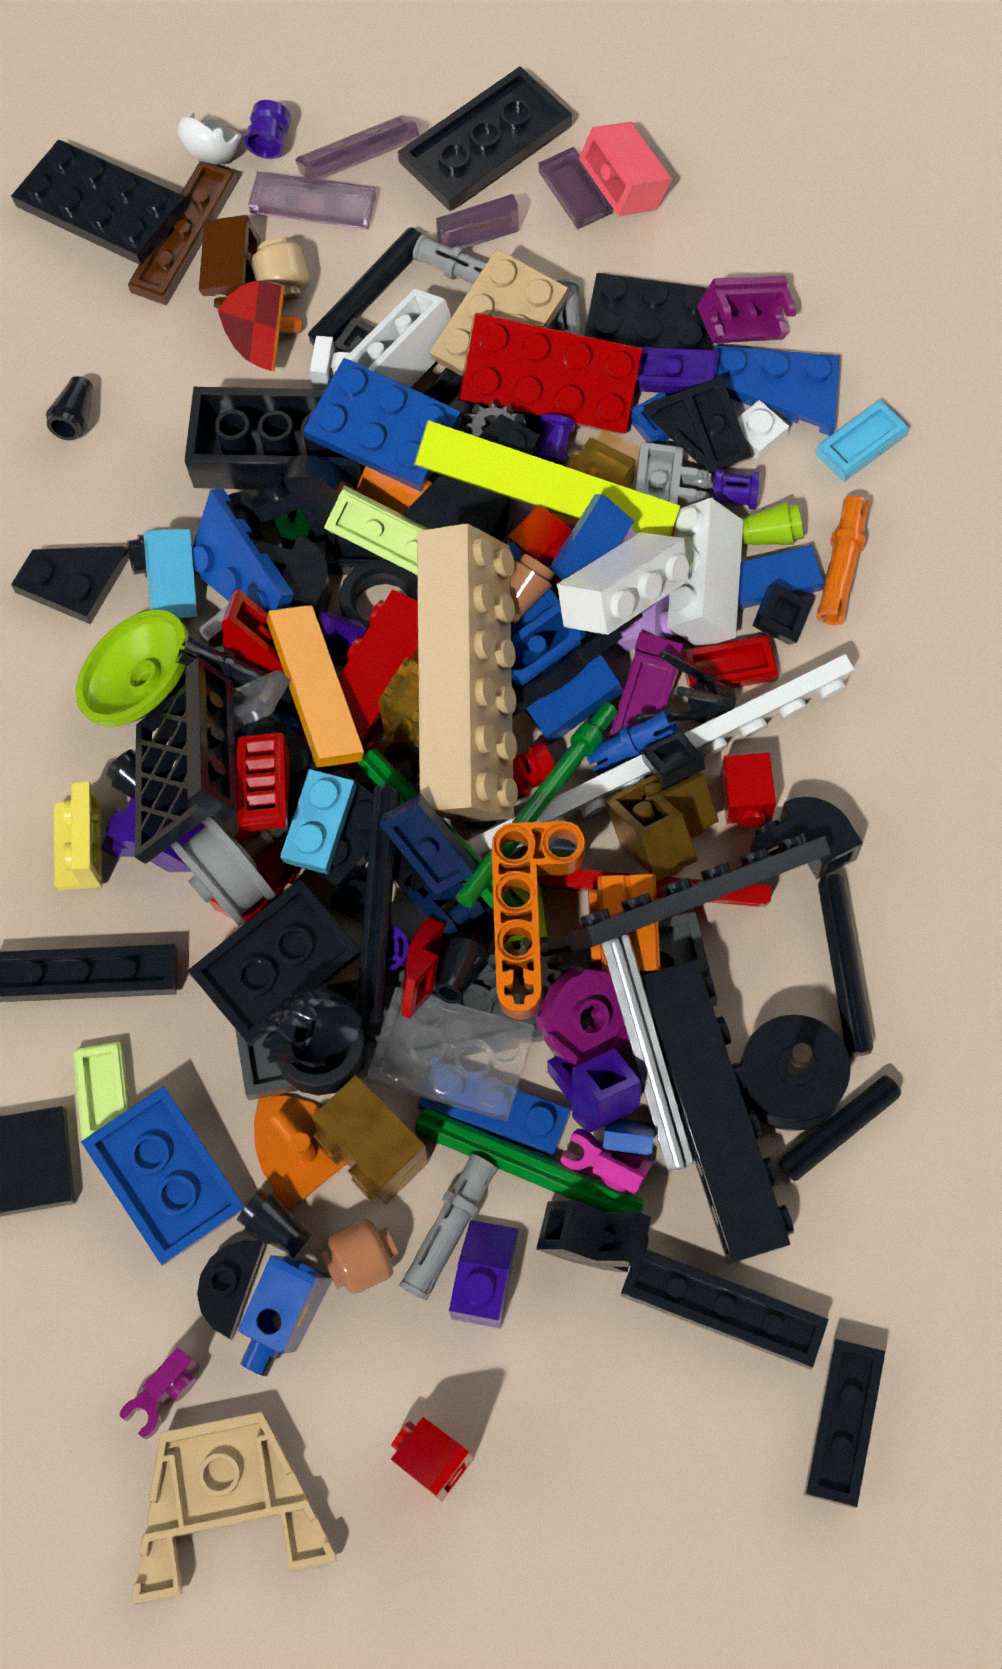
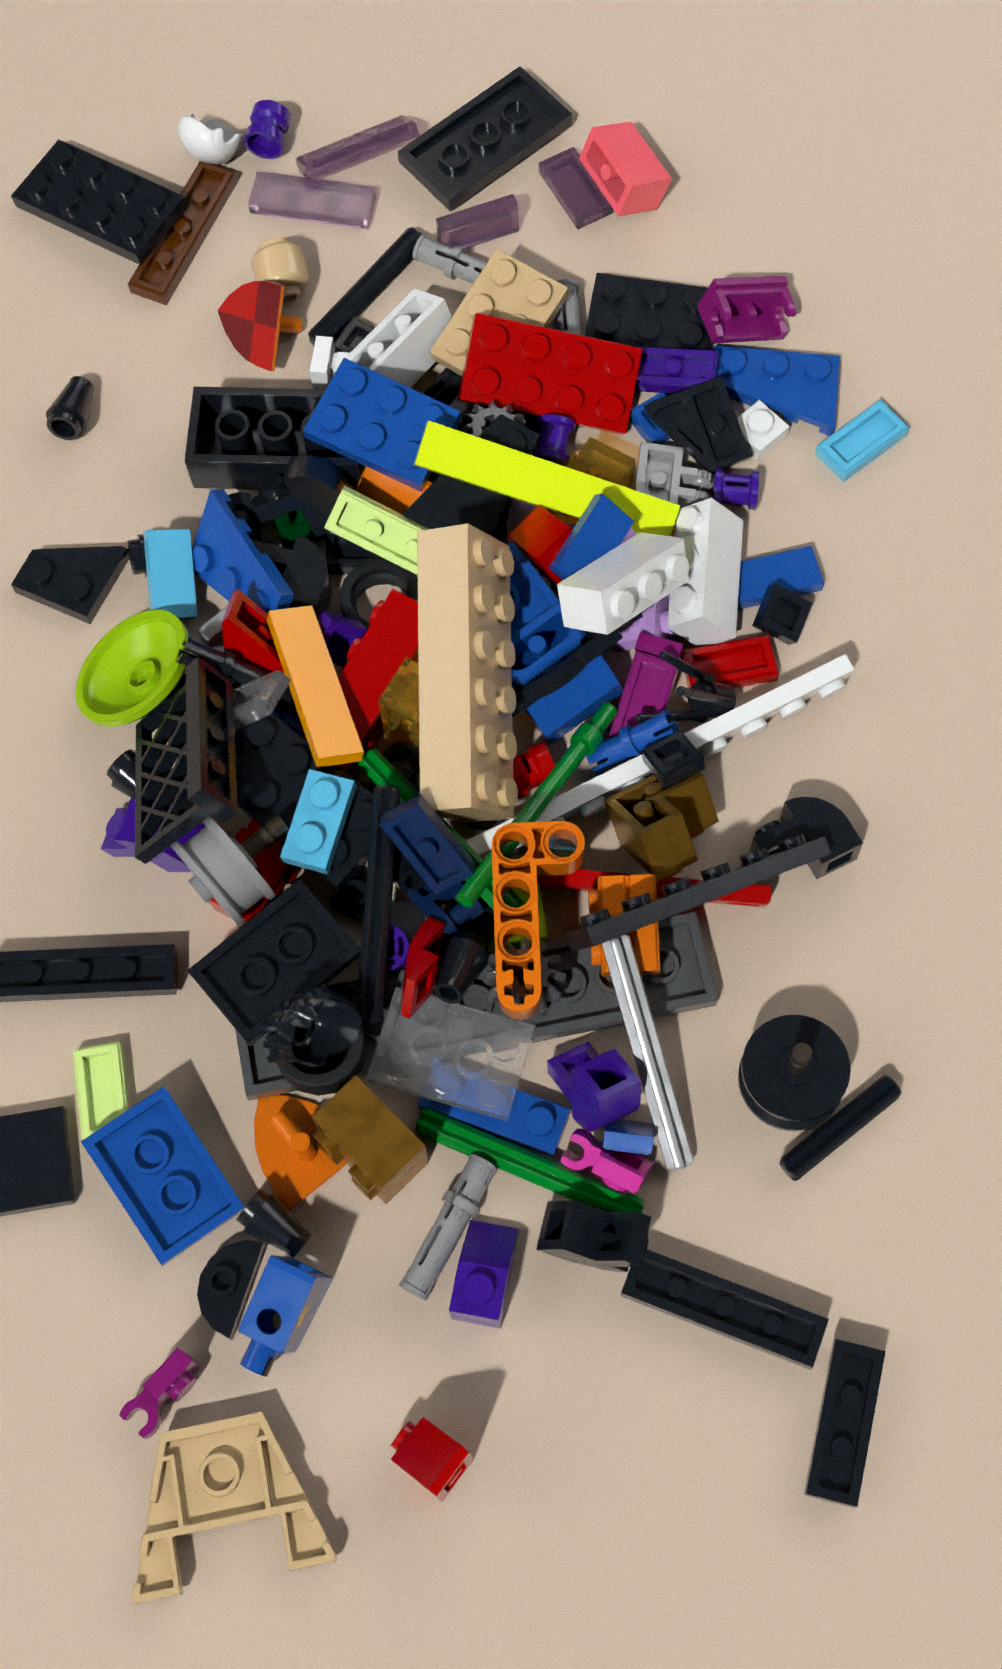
light yellow bracket [54,781,102,891] -> none
reddish brown hinge [199,215,261,309] -> none
red slope [237,733,290,832] -> none
nougat head [321,1219,399,1294] -> none
nougat cone [510,553,555,625] -> none
magenta plate [536,967,629,1065] -> none
black brick [641,959,794,1265] -> none
red brick [720,752,776,828] -> none
lime cone [742,501,804,545] -> none
orange pin [816,496,871,625] -> none
black axle [818,874,874,1057] -> none

